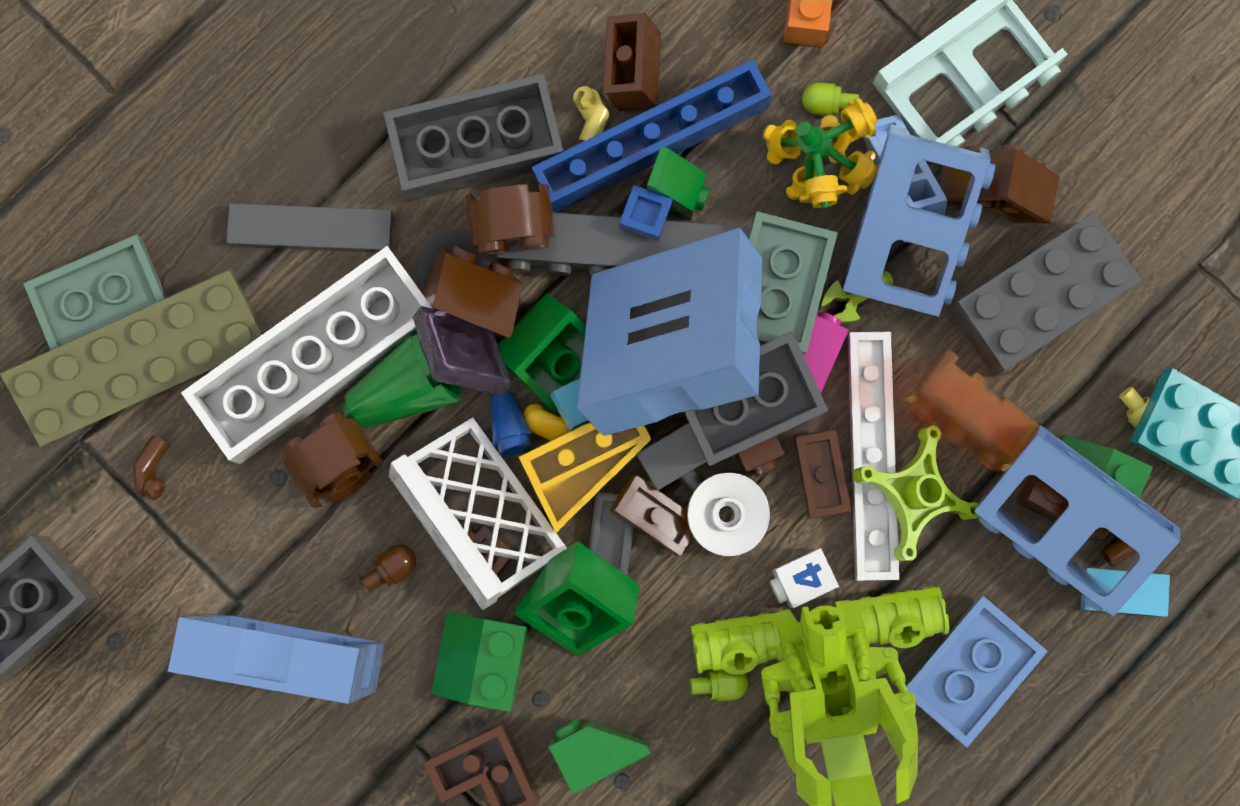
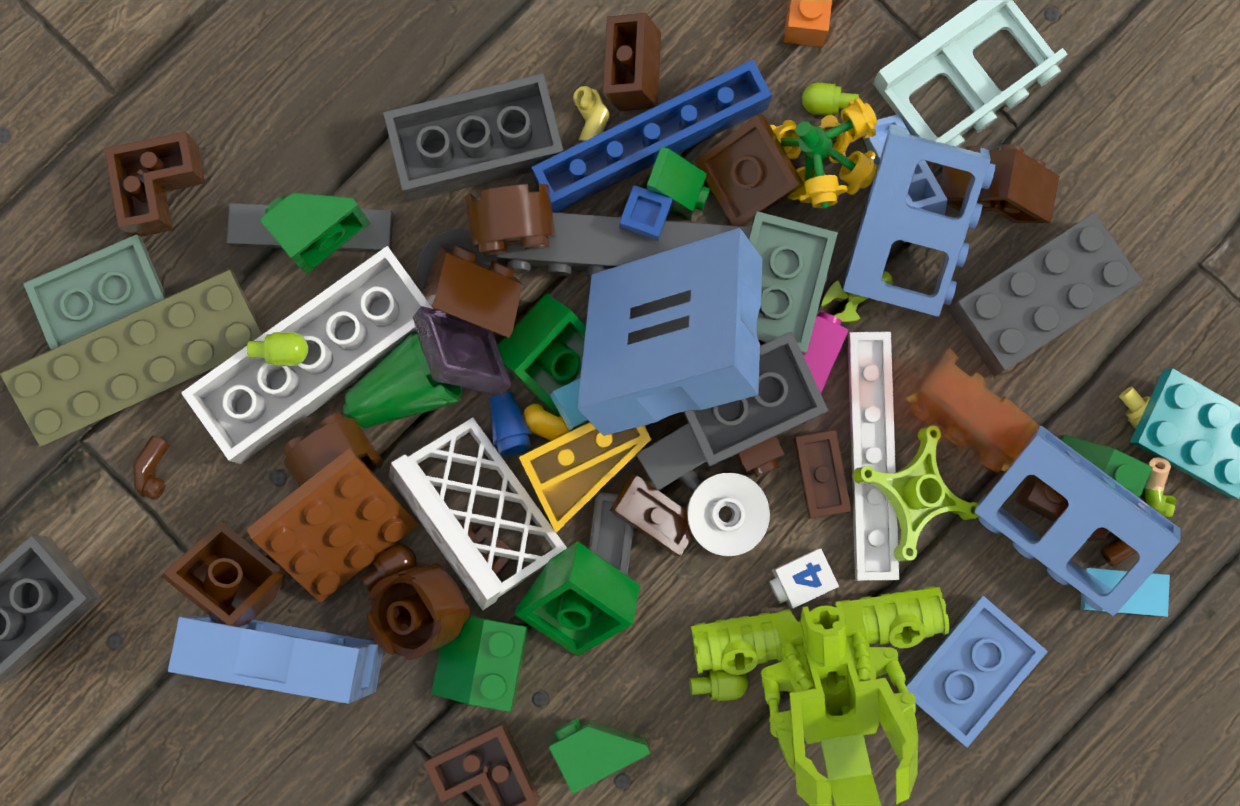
none -> reddish brown brick [104,132,205,237]
none -> reddish brown slope [162,521,285,627]
none -> dark orange plate [246,448,419,603]
none -> lime cylinder [247,332,308,366]
none -> green slope [259,193,370,274]
none -> reddish brown brick [367,564,470,660]
none -> reddish brown plate [695,115,805,227]
none -> arm [1144,457,1177,518]

